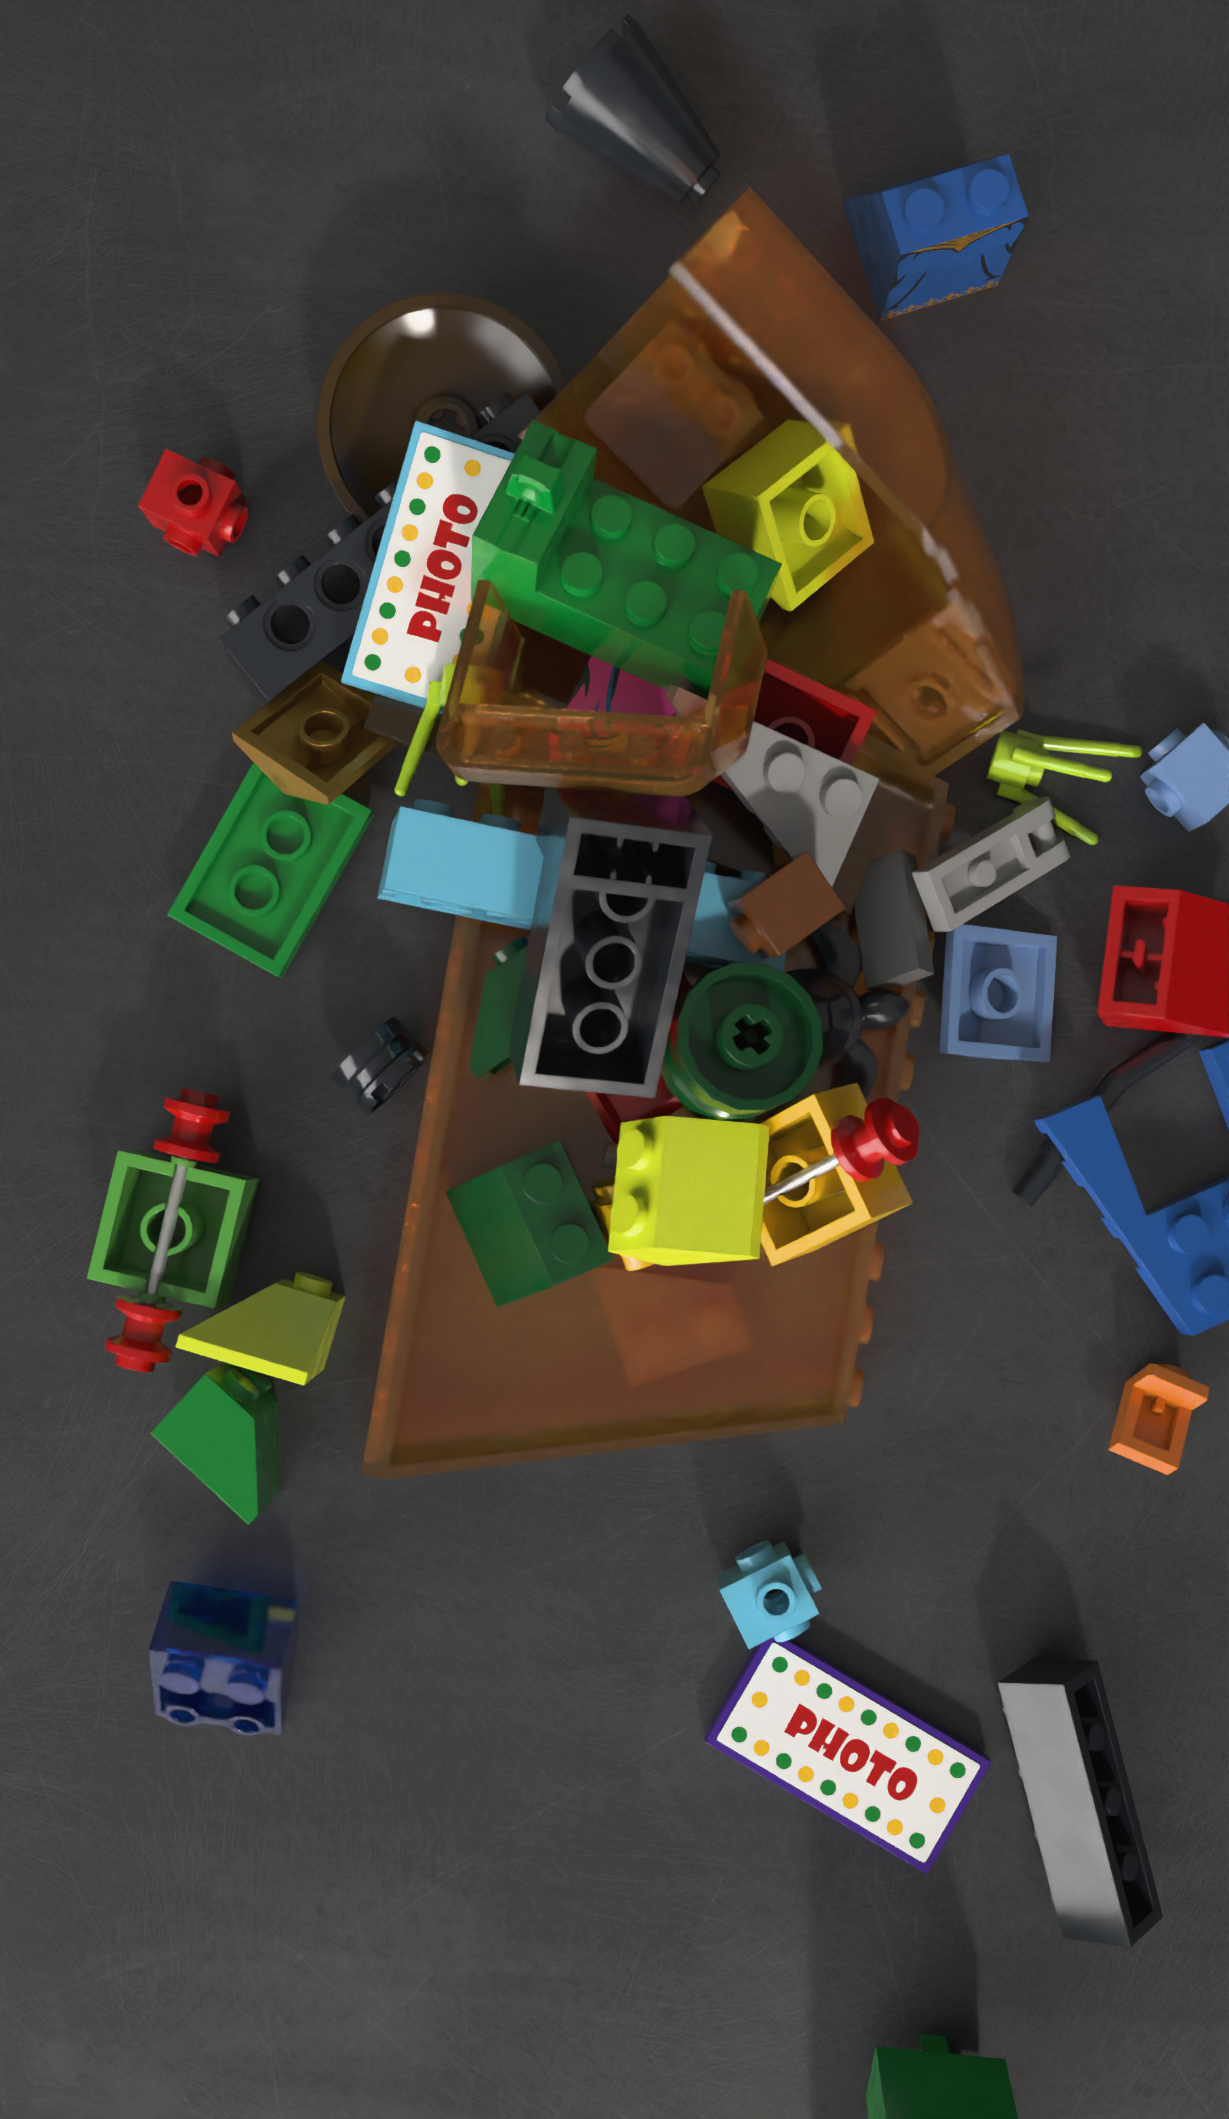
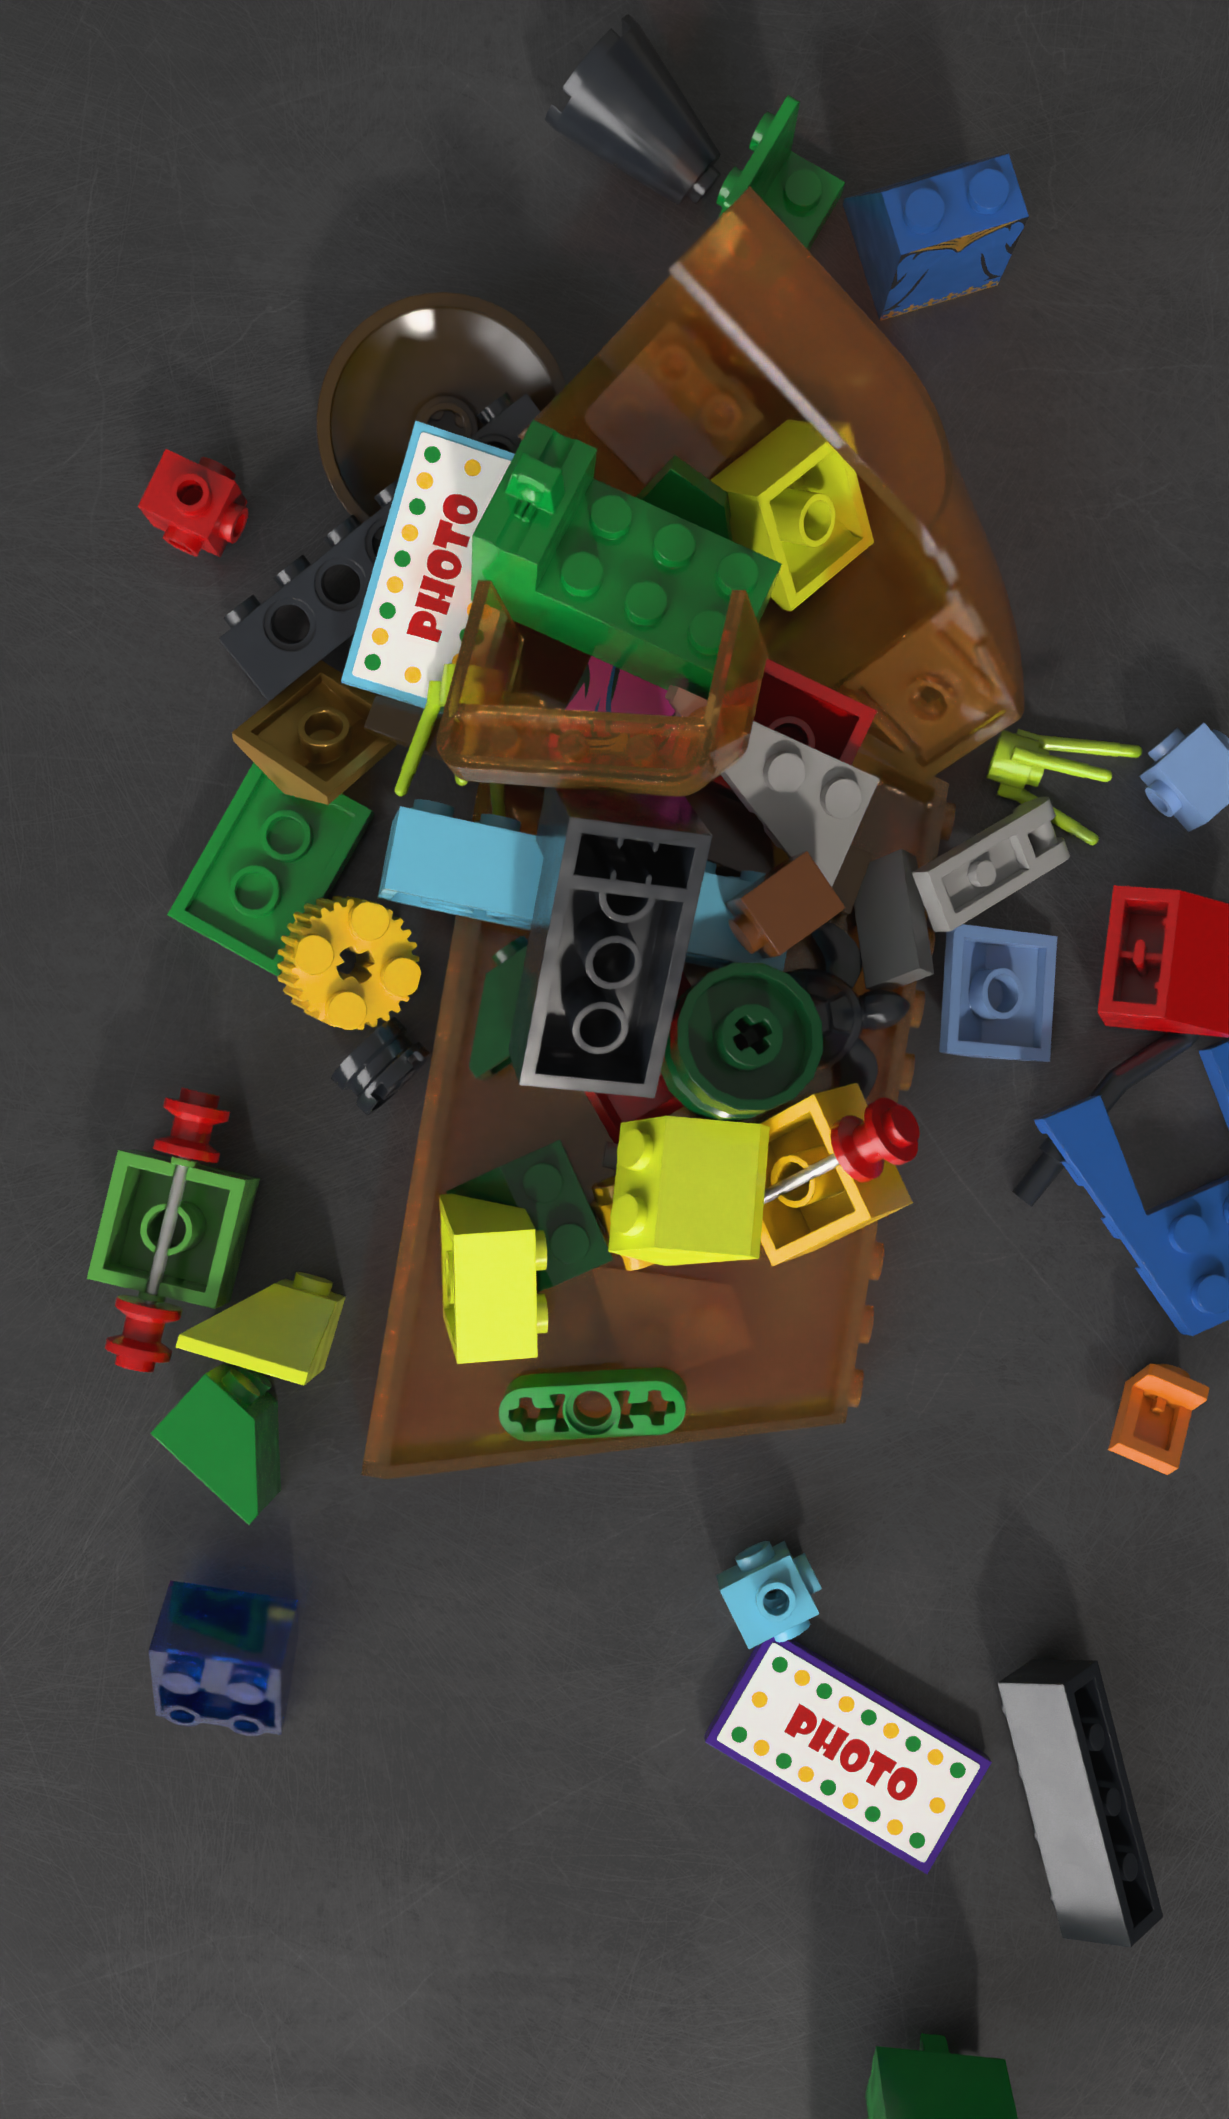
none -> yellow brick [277,896,421,1030]
none -> neon yellow slope [439,1194,548,1364]
none -> green beam [499,1367,688,1441]
none -> green tile [636,455,732,541]
none -> green bracket [713,95,845,299]

